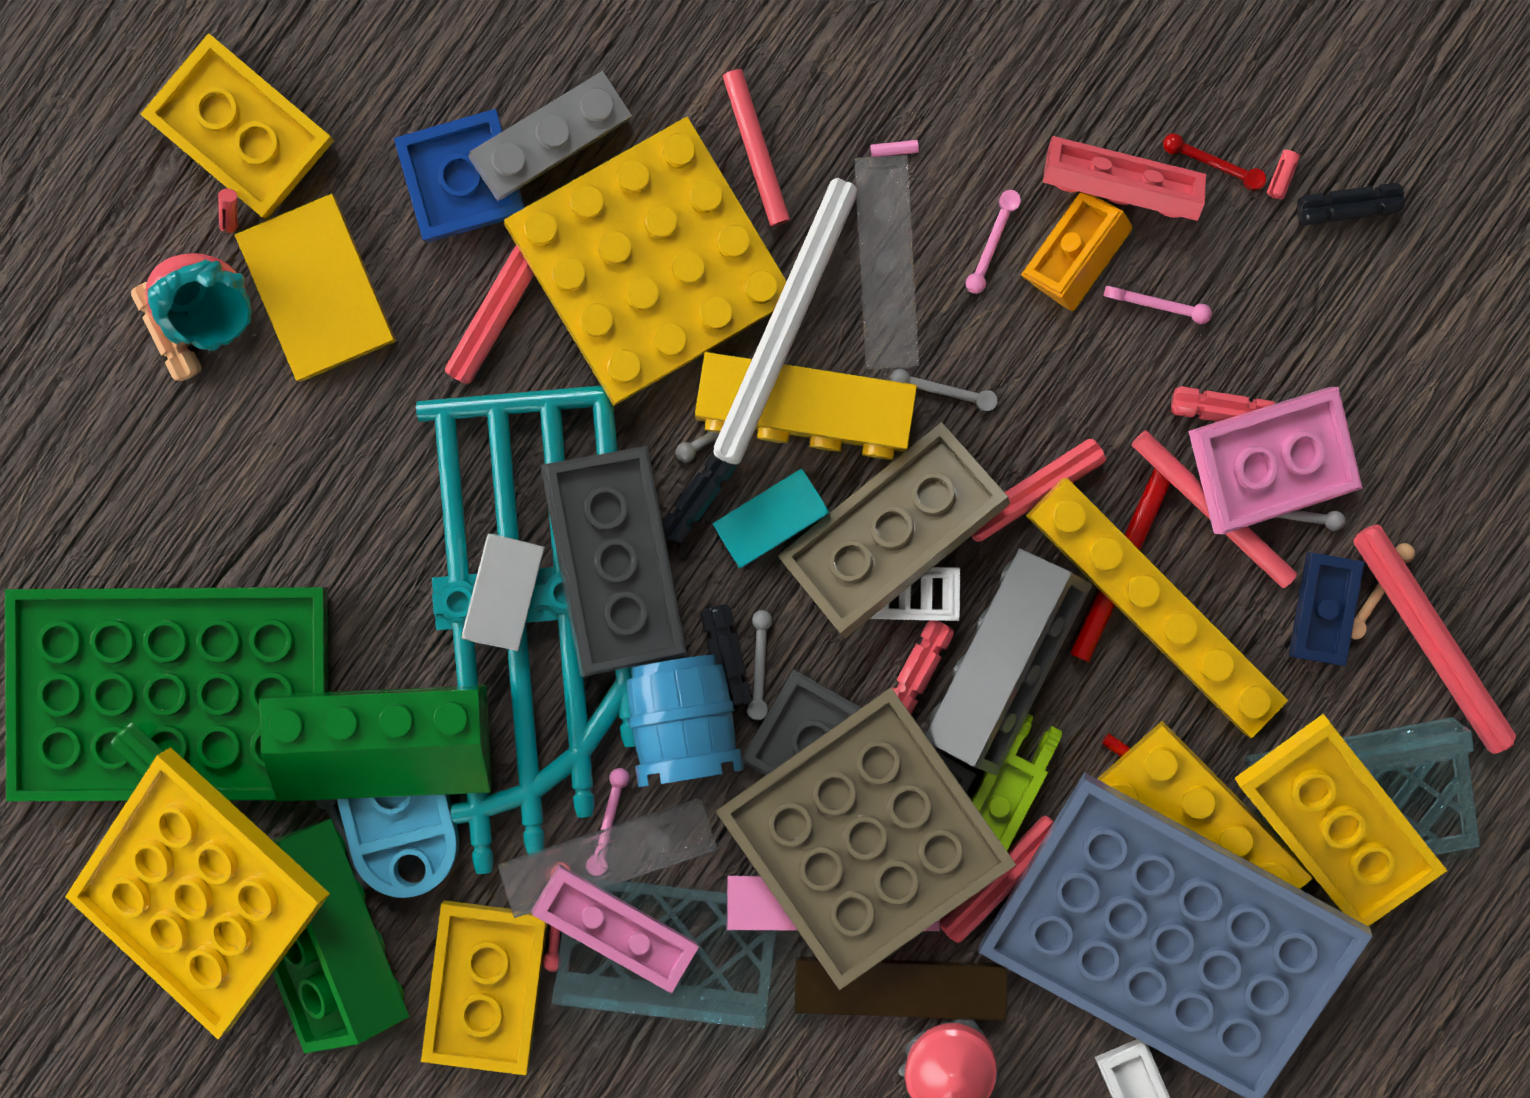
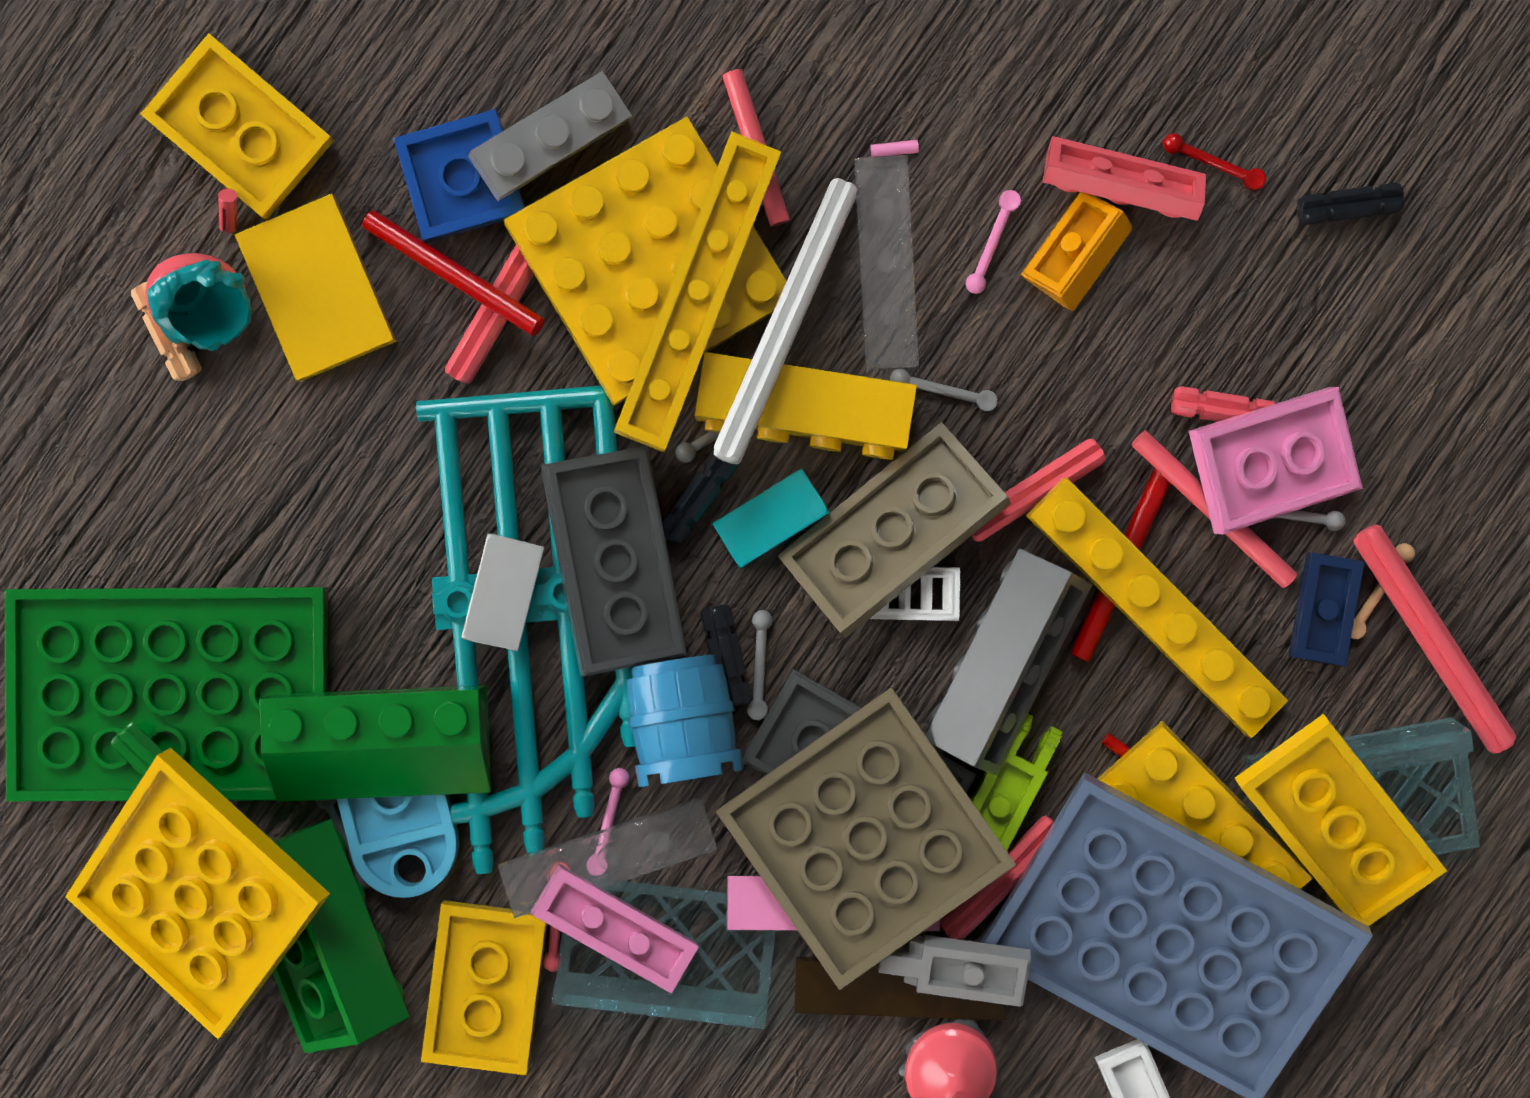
coral axle [892,620,954,715] -> none
bright pink hinge [1103,286,1212,324] -> none
coral piece [1267,150,1301,199] -> none
none -> red bar [362,210,545,336]
none -> yellow plate [614,131,781,452]
none -> light grey hinge [878,935,1031,1007]

